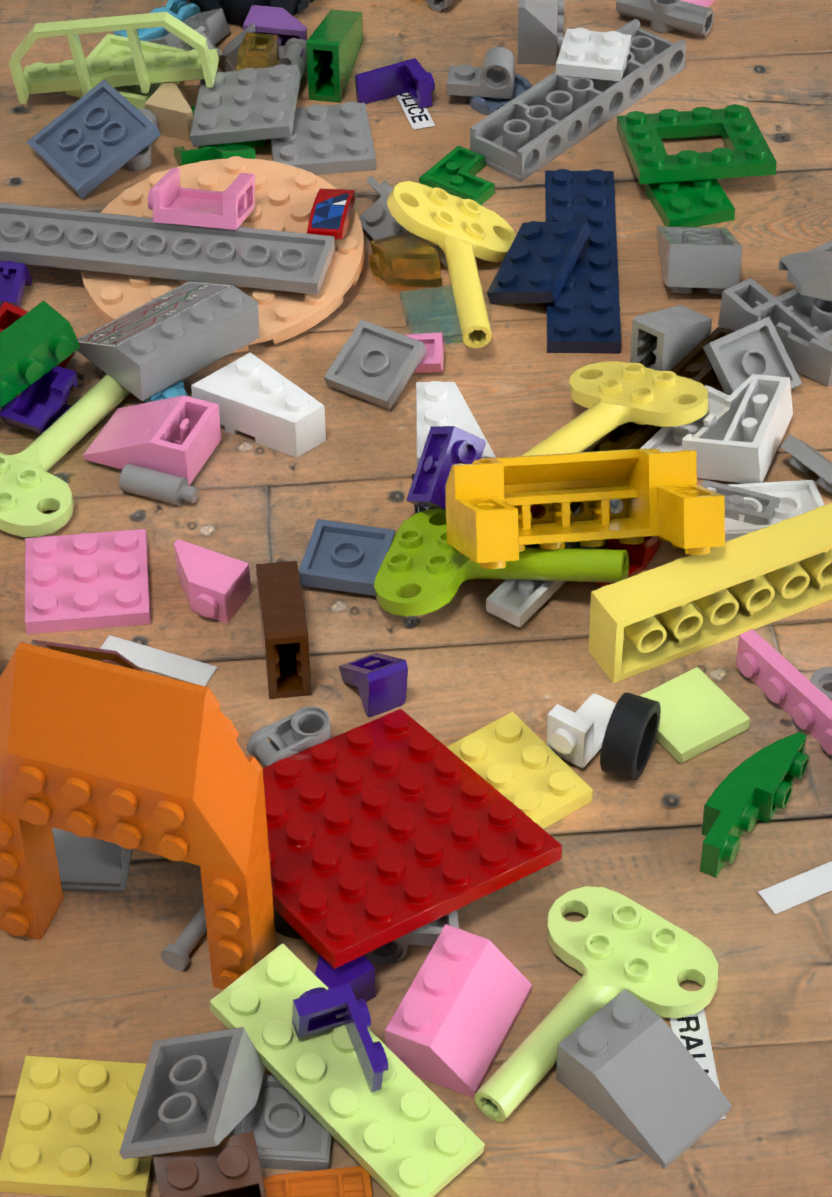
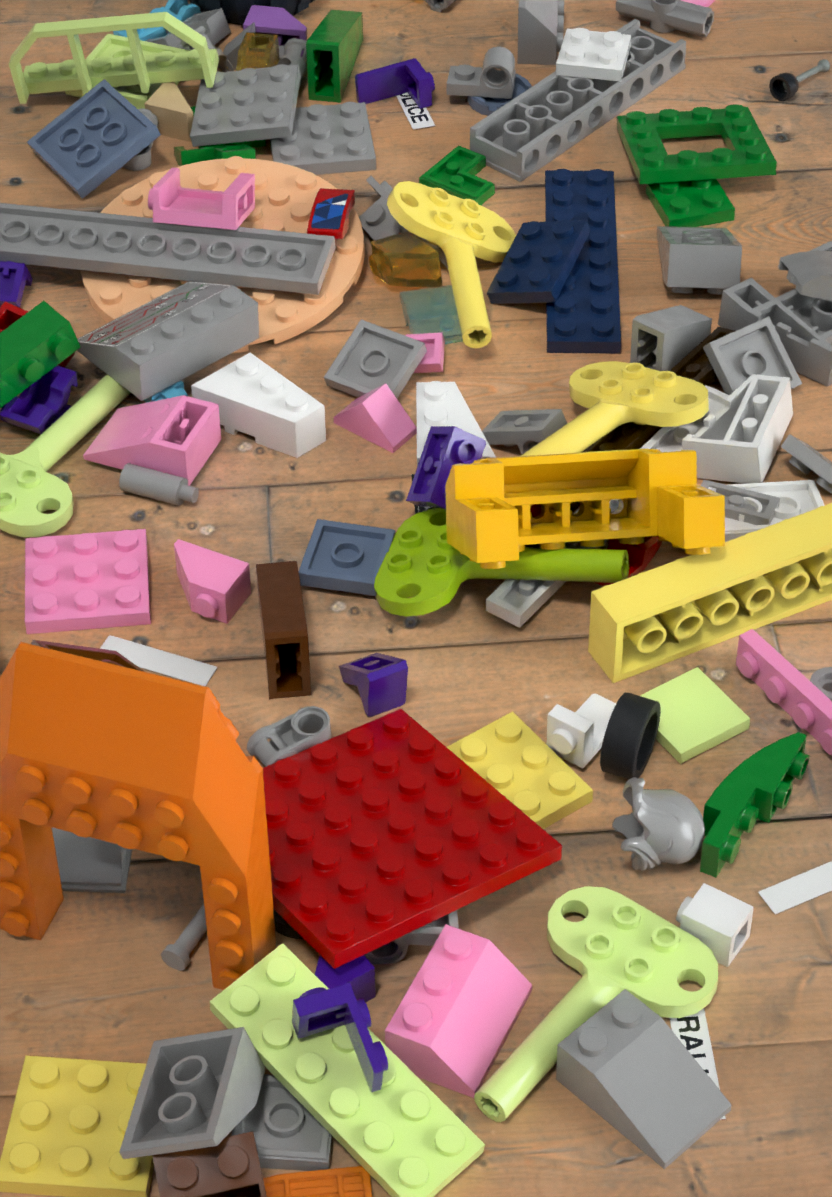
none -> bright pink slope [333,383,417,453]
none -> light grey plate [482,409,567,454]
none -> light grey hair [612,777,705,871]
none -> white brick [676,883,754,967]
none -> black hinge [769,59,830,101]

